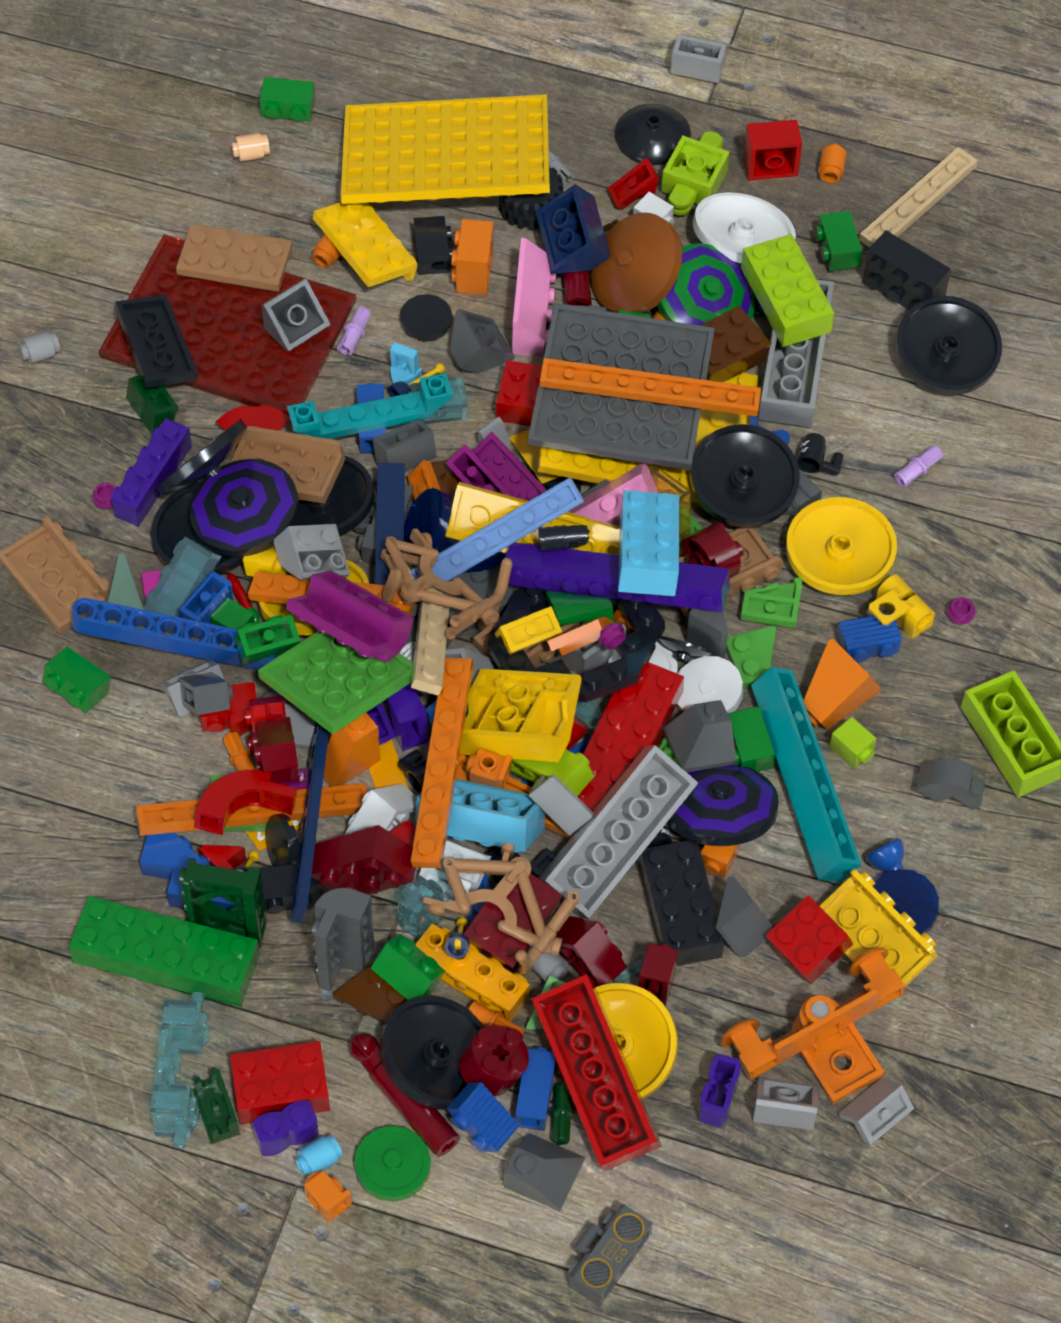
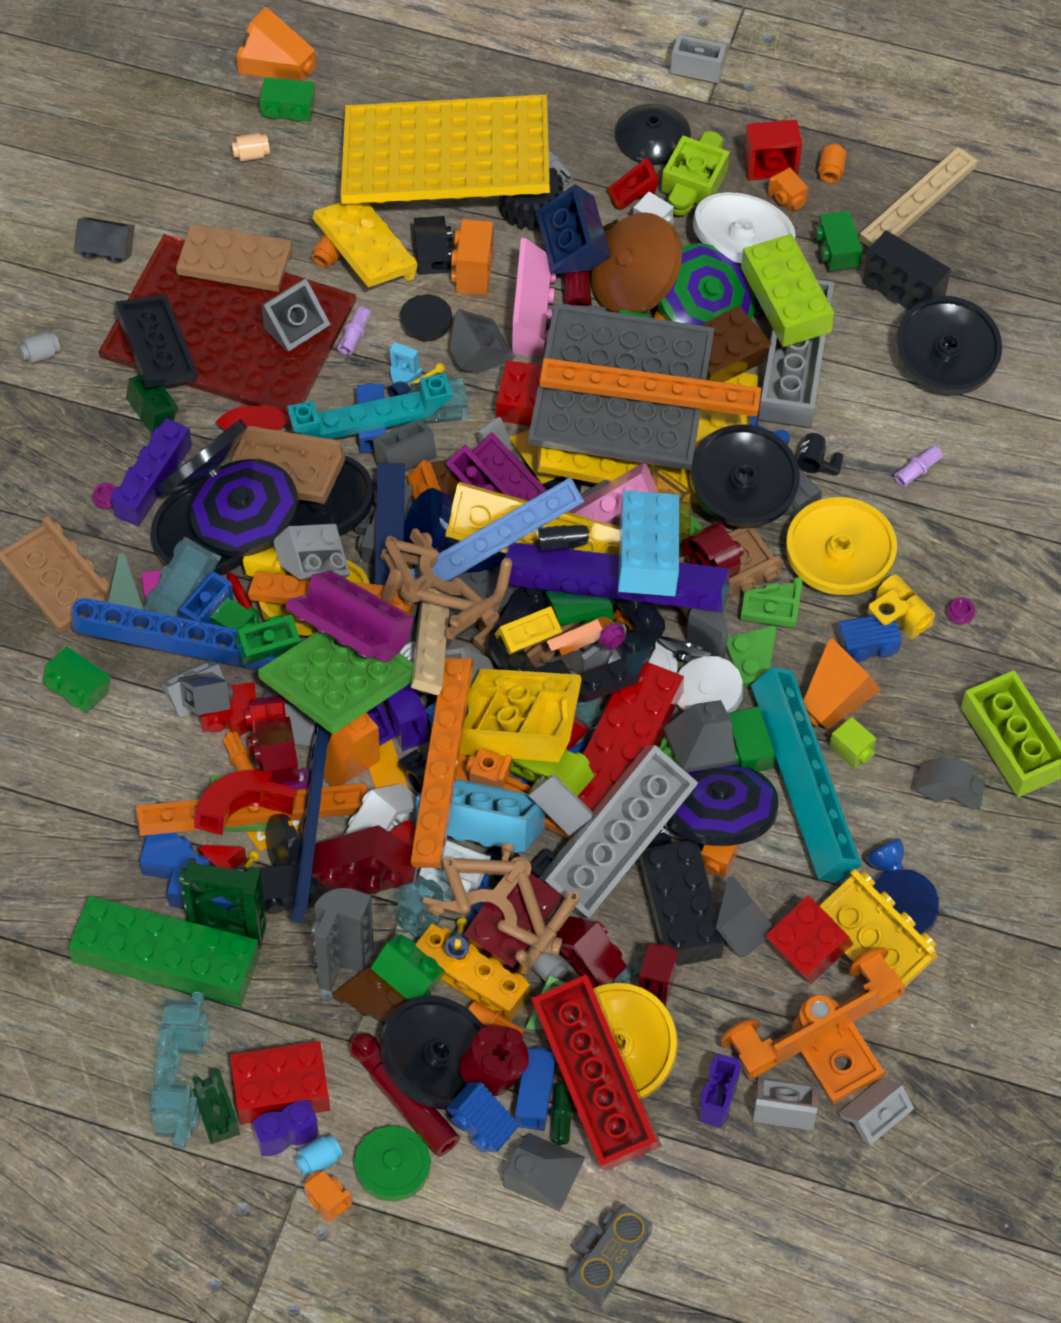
none -> black brick [74,217,135,262]
none -> orange slope [237,7,317,81]
none -> orange brick [767,168,808,212]

